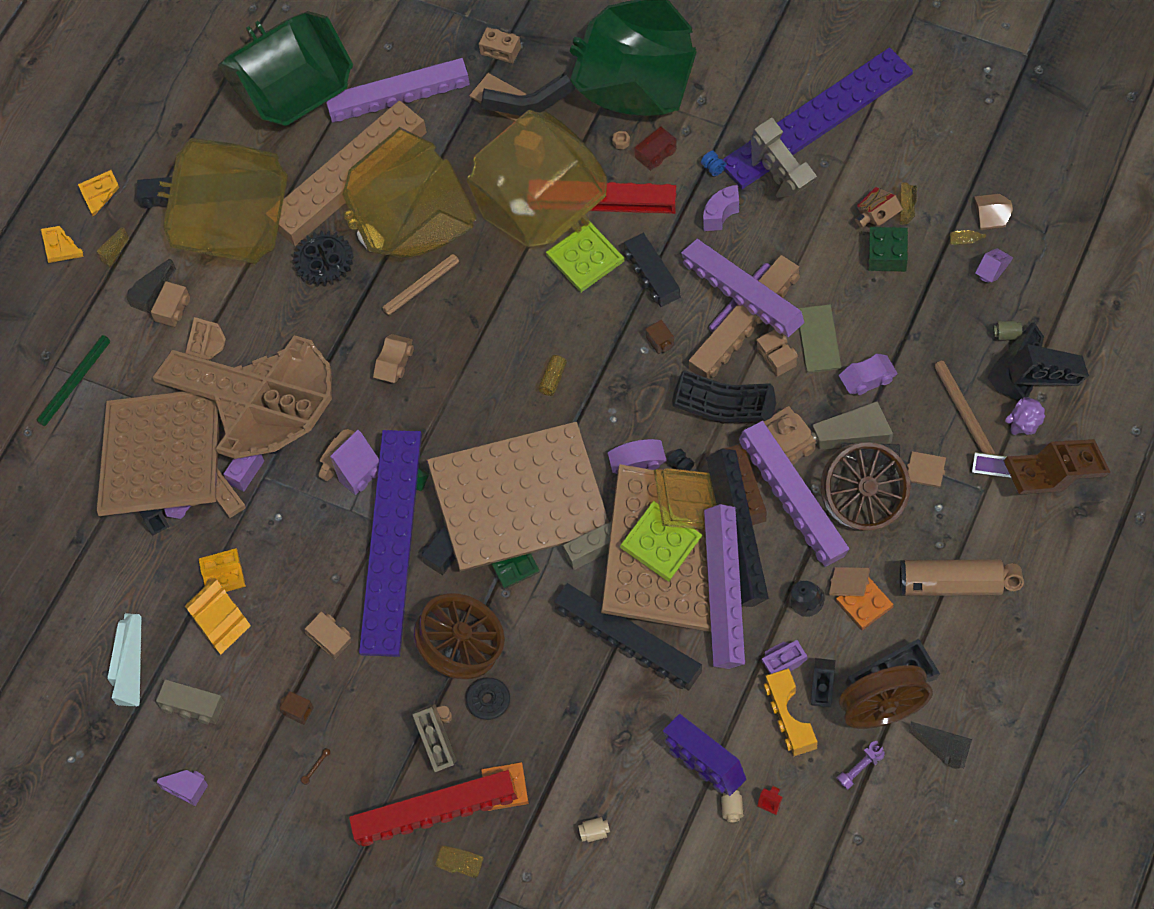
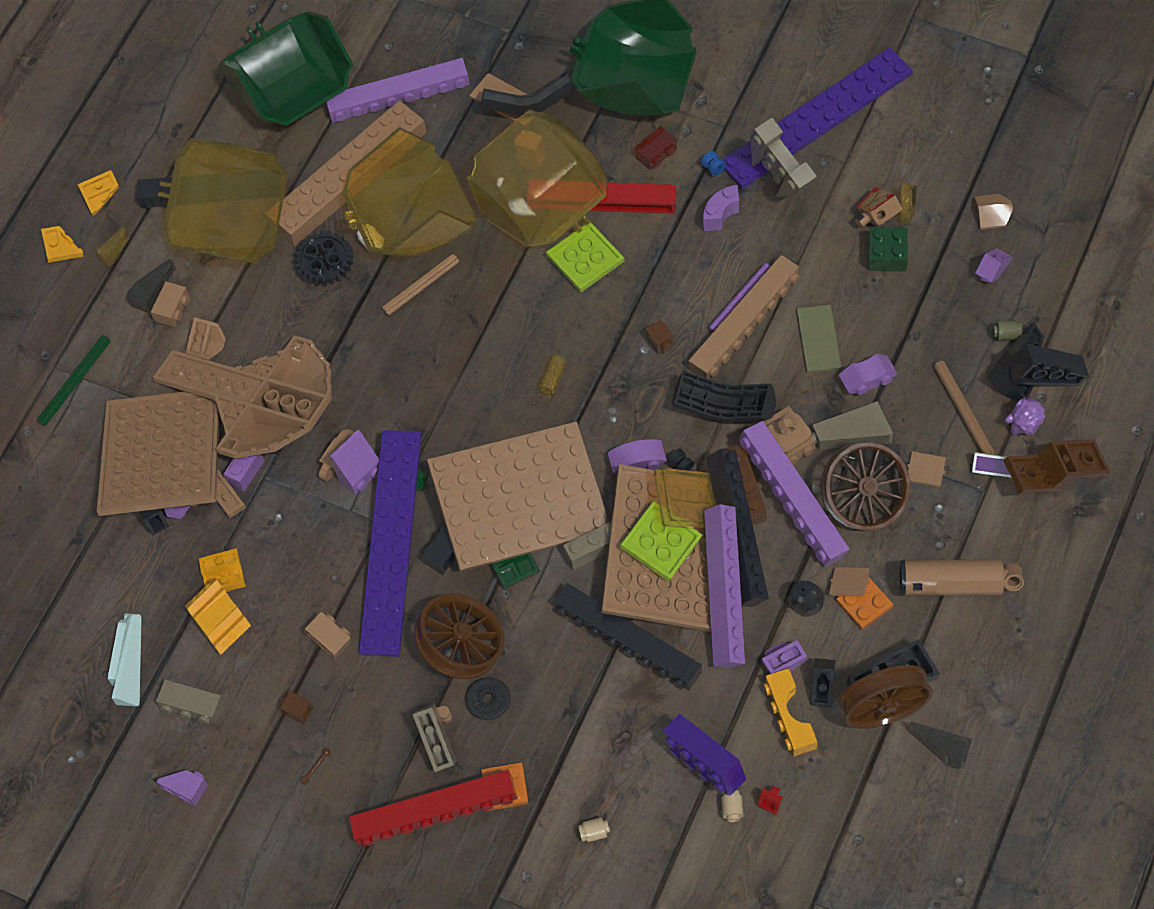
medium nougat brick [373,334,414,383] -> none
clear yellow slope [435,846,484,879] -> none
medium nougat brick [479,27,521,64] -> none
medium nougat tile [612,131,630,149] -> none
black brick [623,232,681,307] -> none
medium lavender brick [681,239,805,337] -> none
medium nougat piece [757,330,798,377] -> none
medium lavender bar [836,741,885,790] -> none
clear yellow piece [950,230,986,245] -> none

